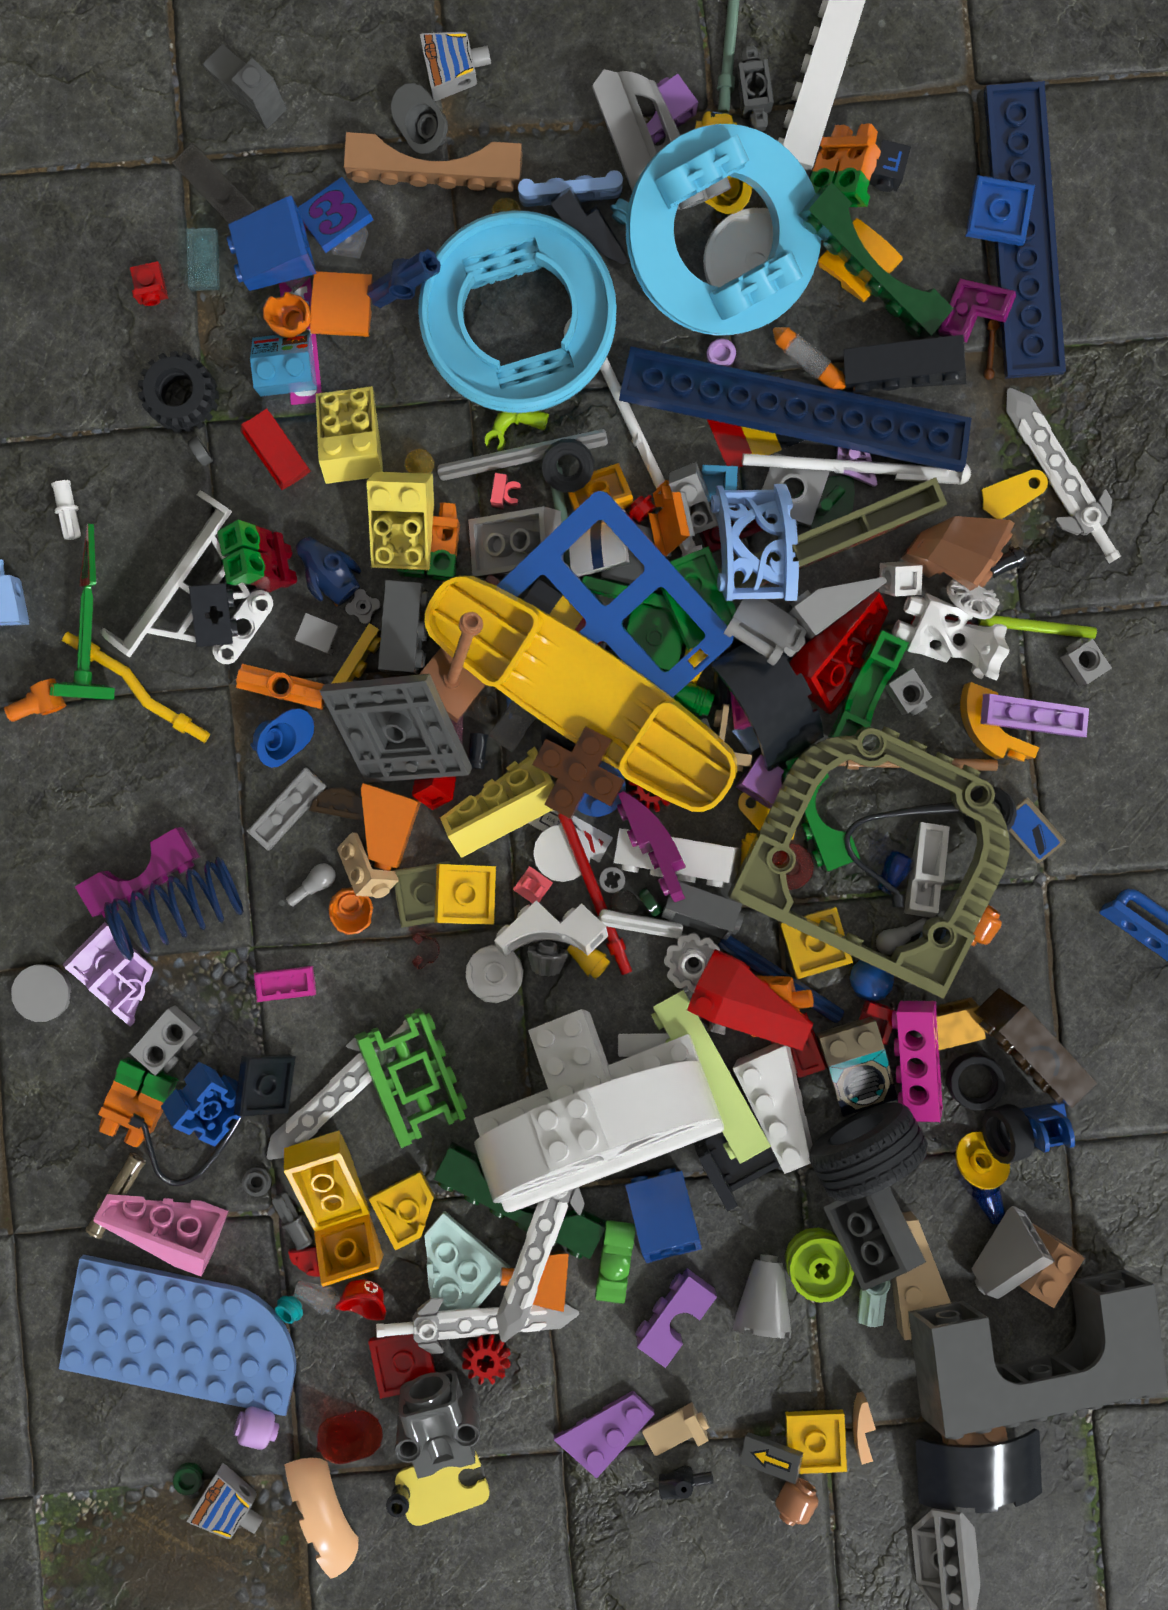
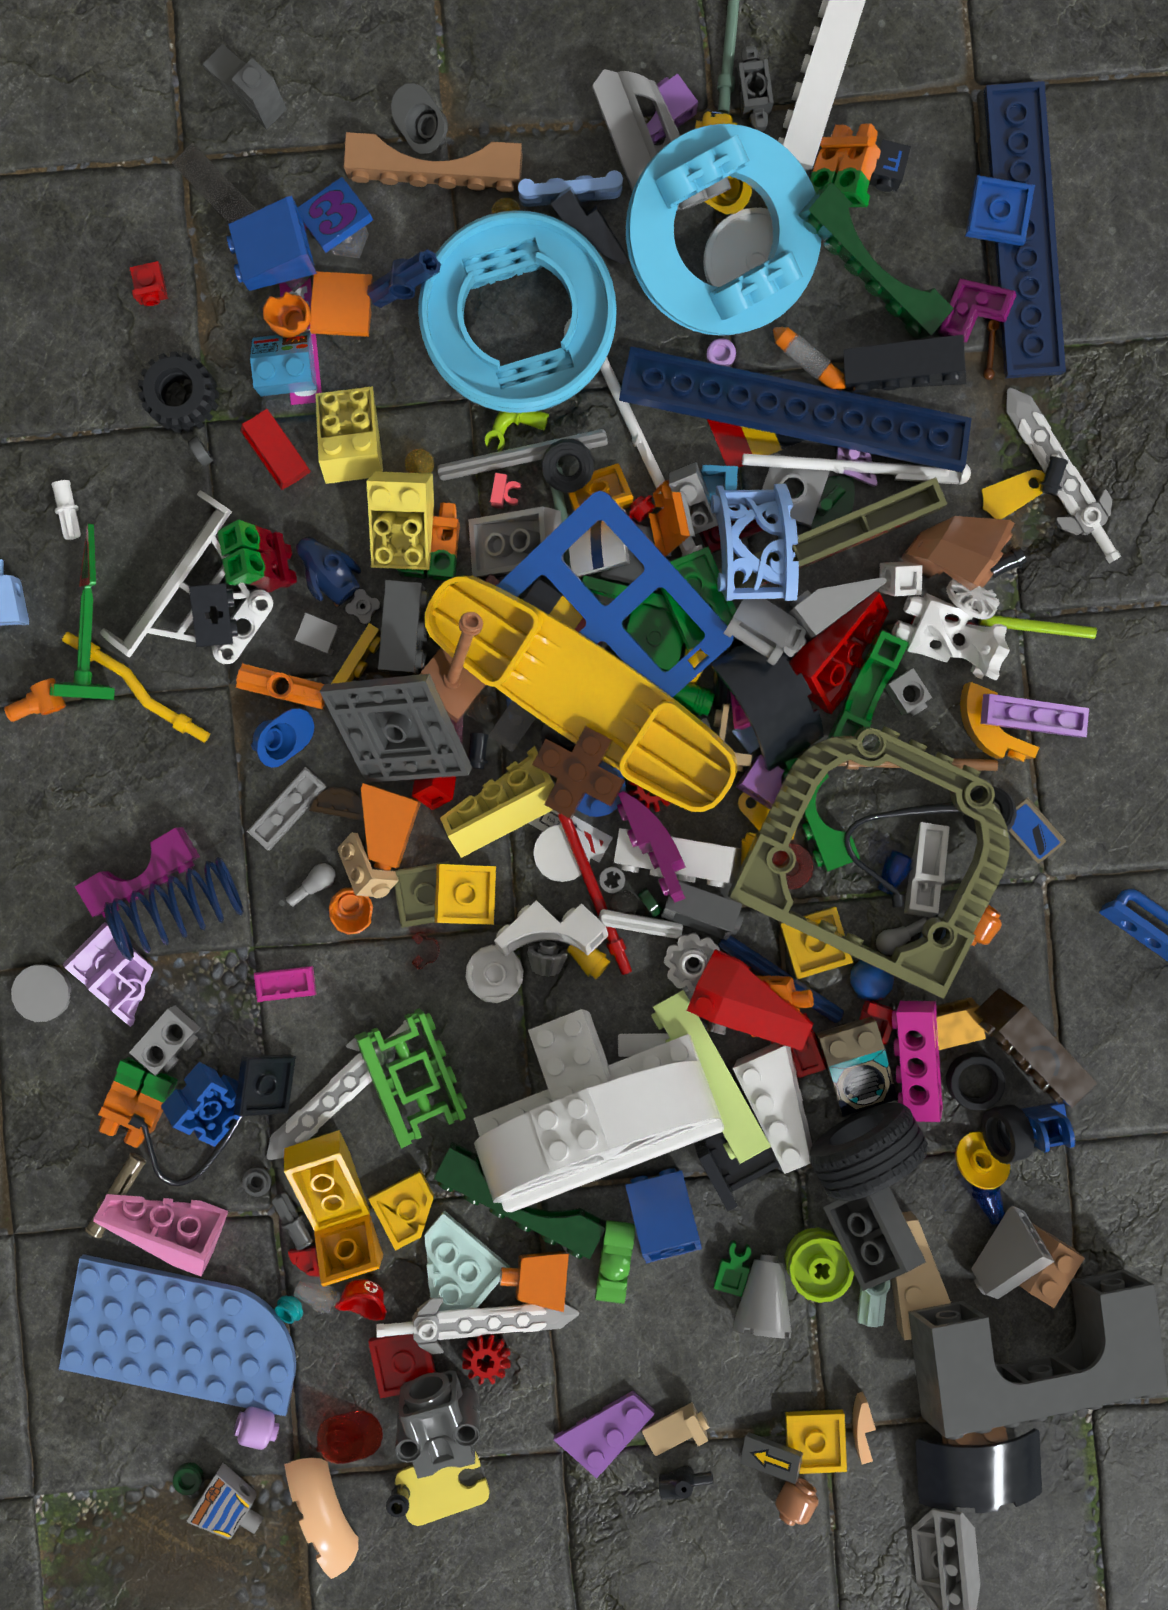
clear light blue plate [186,228,220,291] -> none
torso [420,32,491,101] -> none
sword [496,1187,585,1342] -> none
coral tile [513,866,553,904] -> none
medium azure plate [610,198,629,226] -> none
medium lavender arch [635,1268,717,1368] -> none
light orange slope [818,218,903,303] -> none
light grey brick [1060,638,1112,686] -> none
none -> green plate [713,1240,751,1297]
none -> black pin [1039,456,1068,496]

